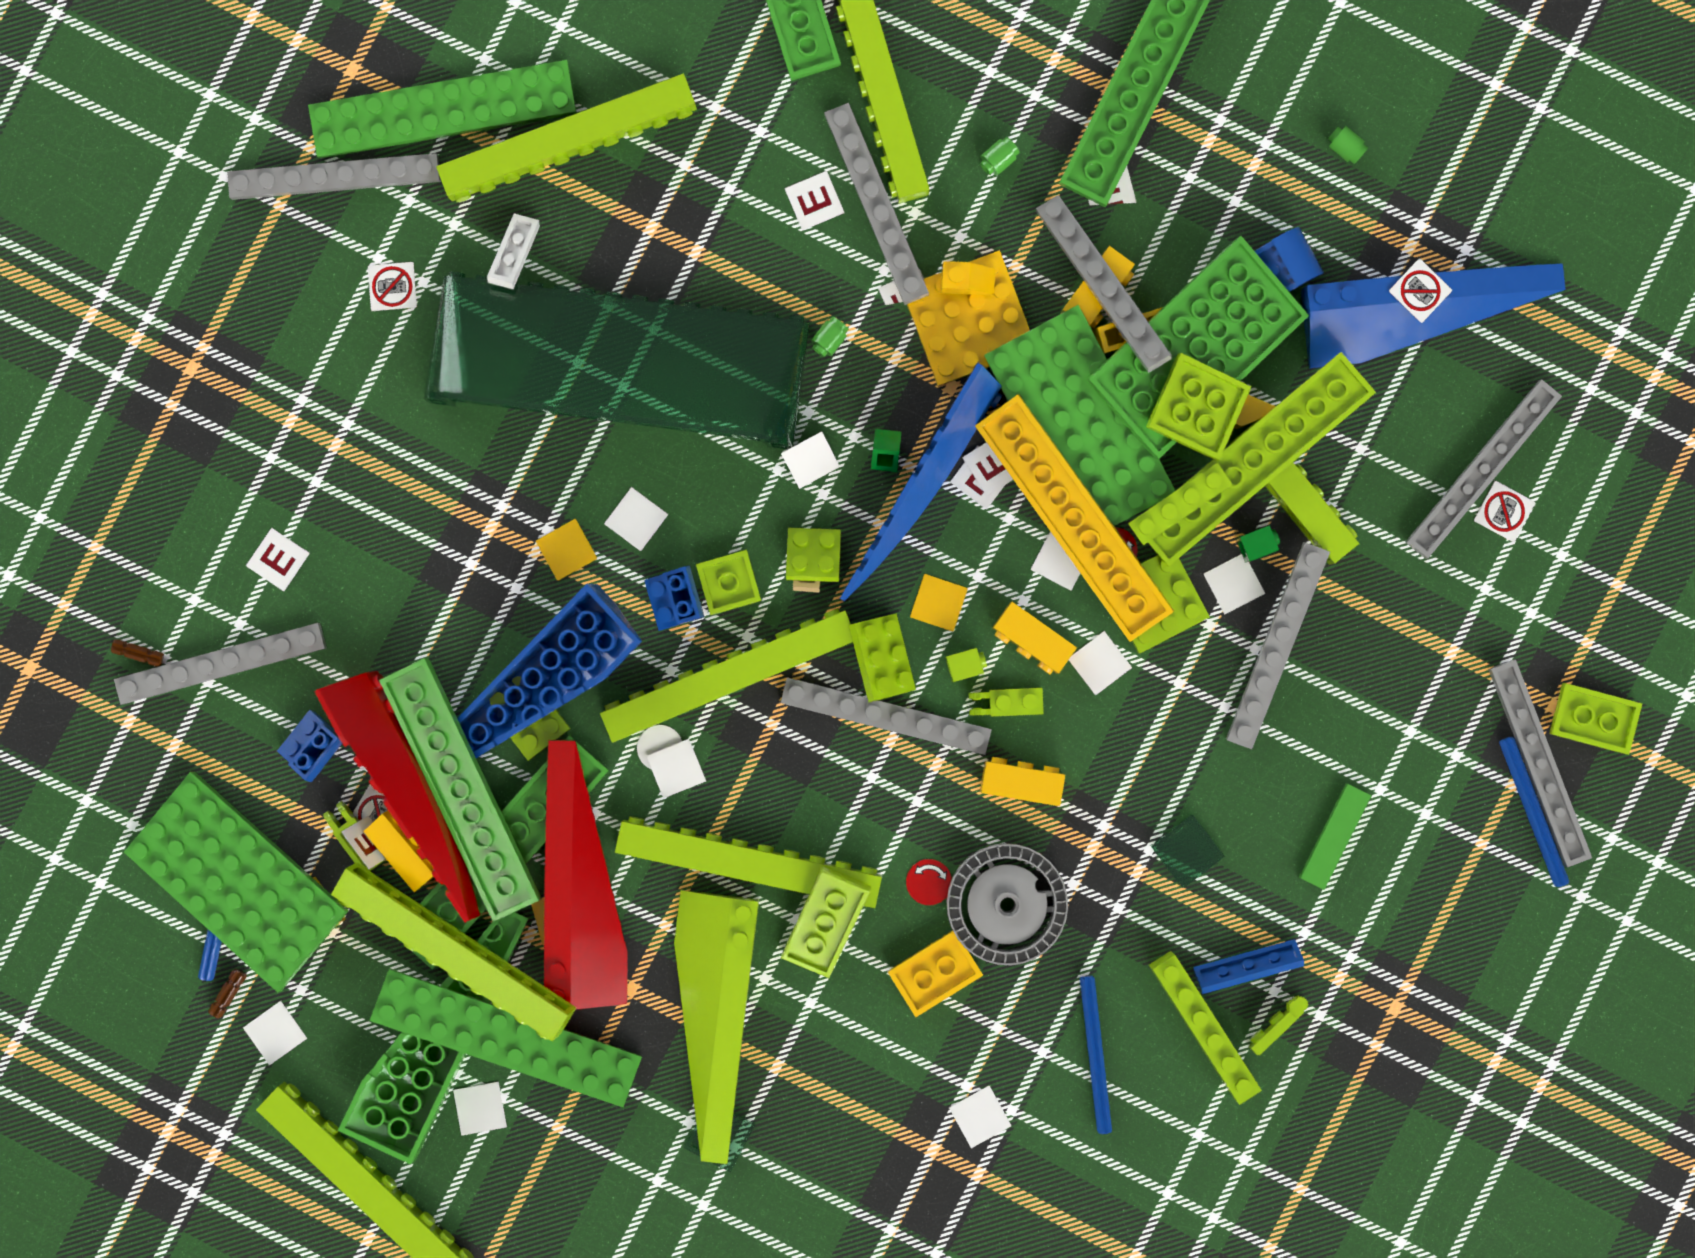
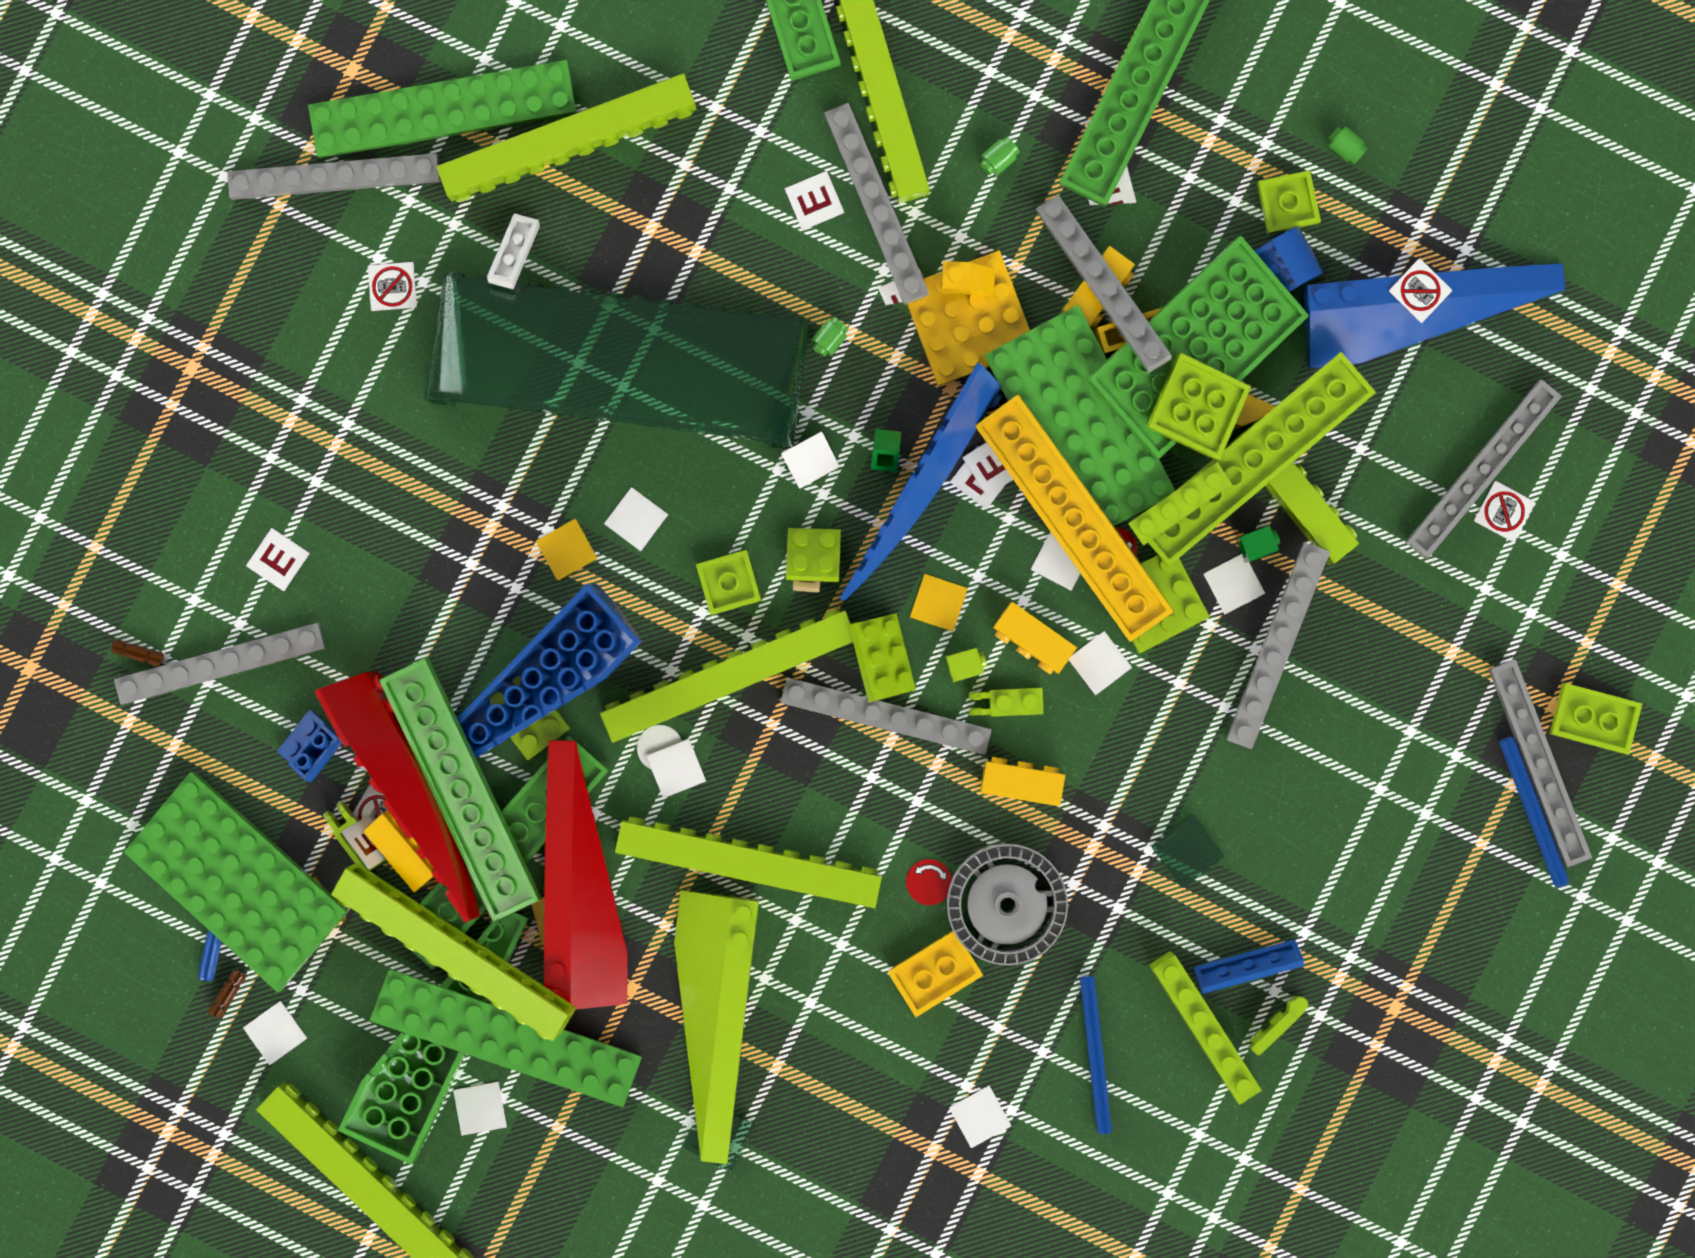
blue brick [644,566,705,631] -> none
lime tile [781,866,871,978] -> none
bright green tile [1299,783,1371,890] -> none
none -> lime plate [1257,170,1321,234]

